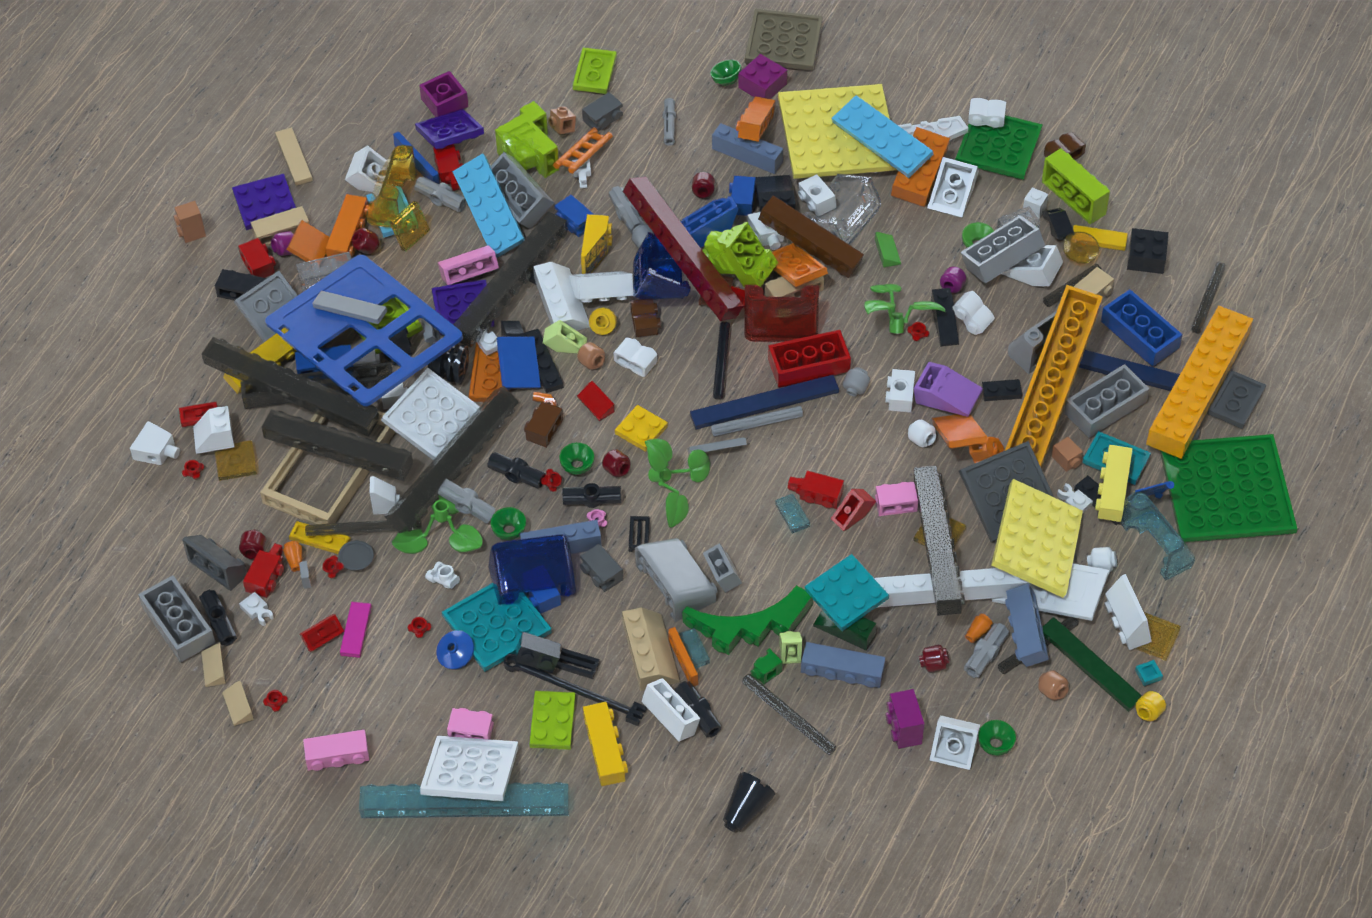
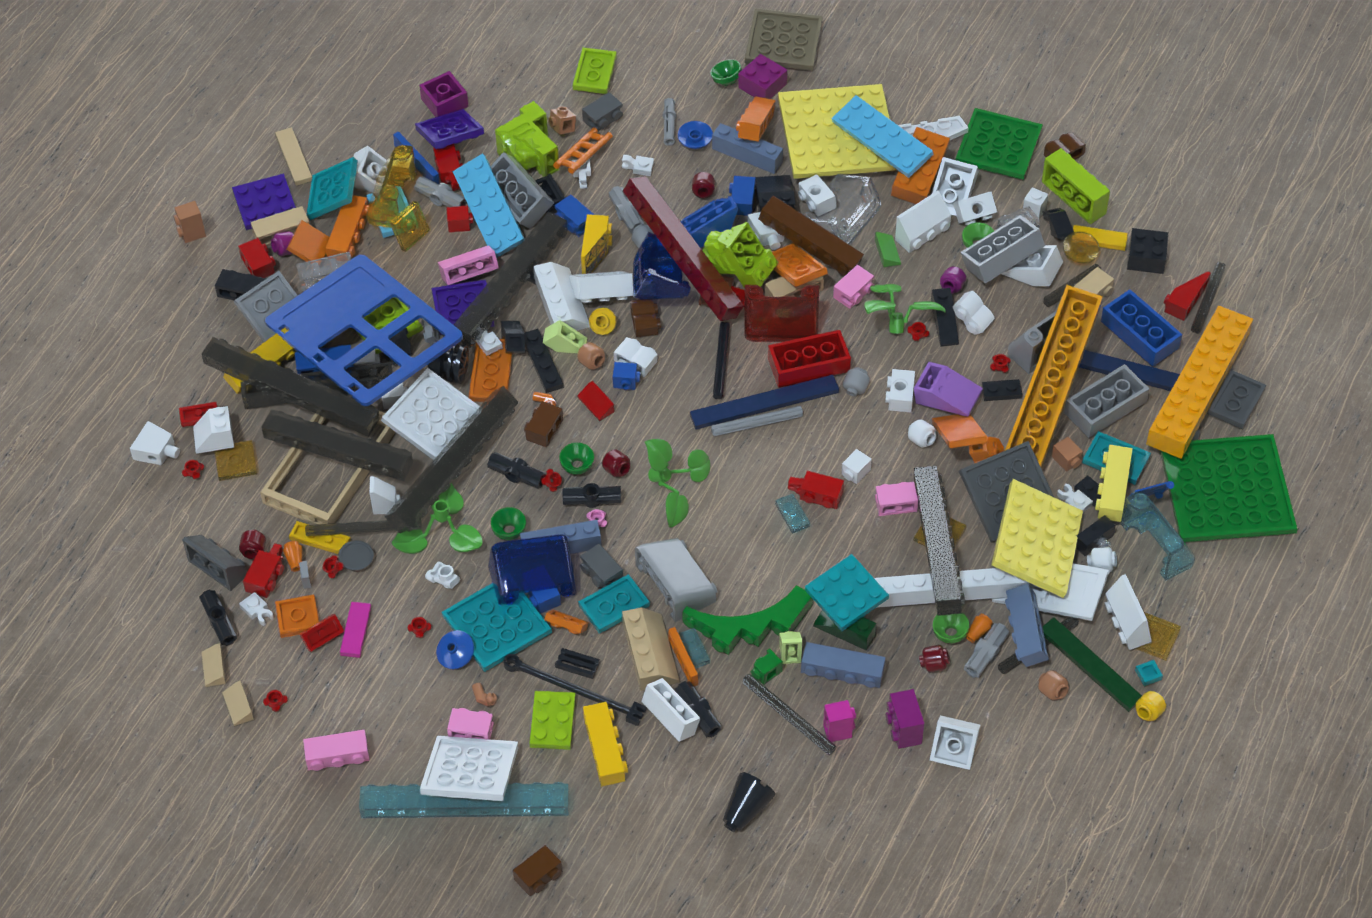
light grey brick [138,575,215,663] -> none
light grey tile [312,291,387,324] -> none
dark red head [352,228,379,254] -> none
light grey piece [437,479,496,523] -> none
blue piece [496,337,541,391] -> none
black brick [515,632,561,673] -> none
yellow plate [615,405,668,452] -> none
black tile [628,516,650,552] -> none
light grey tile [687,437,747,455] -> none
light grey brick [703,543,742,593] -> none
red slope [830,488,876,531] -> none
white brick [968,98,1006,128] -> none
green piece [978,720,1016,756] -> none
none -> orange tile [275,594,319,638]
none -> teal plate [306,157,358,220]
none -> red brick [446,206,473,233]
none -> nougat arm [472,683,497,707]
none -> reddish brown brick [513,845,563,897]
none -> black hinge [536,173,565,216]
none -> orange plate [544,609,589,634]
none -> teal plate [578,574,650,634]
none -> blue brick [613,362,641,390]
none -> white plate [622,155,654,176]
none -> blue dish [678,121,713,149]
none -> dark pink brick [823,700,856,743]
none -> bright pink brick [833,265,874,309]
none -> white brick [842,449,872,484]
none -> white slope [895,191,951,253]
none -> bright green piece [933,609,969,643]
none -> white brick [953,192,997,225]
none -> red plate [990,354,1011,373]
none -> black piece [1076,515,1115,556]
none -> red slope [1164,271,1211,321]

